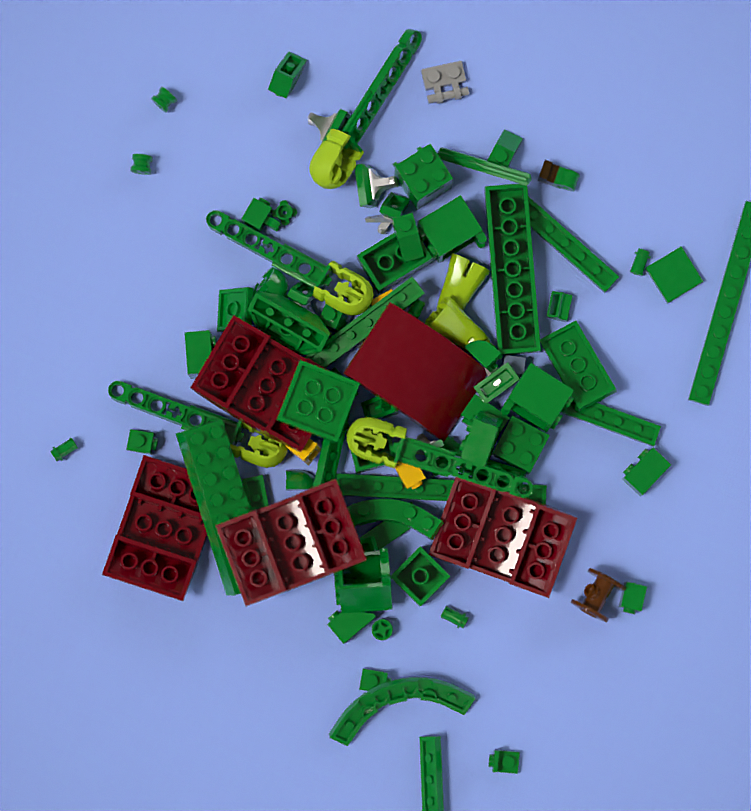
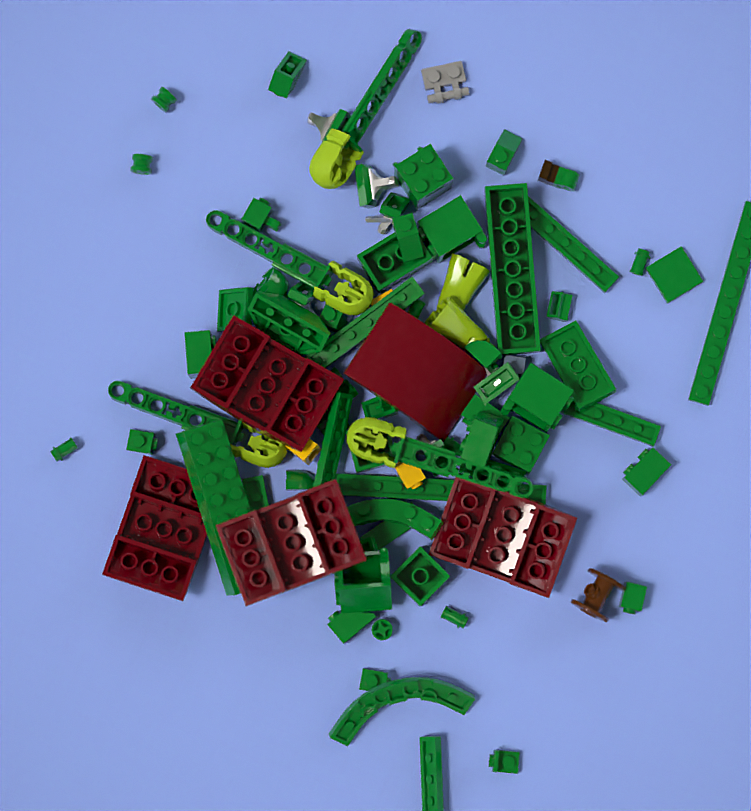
green plate [272,200,297,225] -> none
green plate [277,360,360,443] -> none
green axle [437,147,532,185] -> none

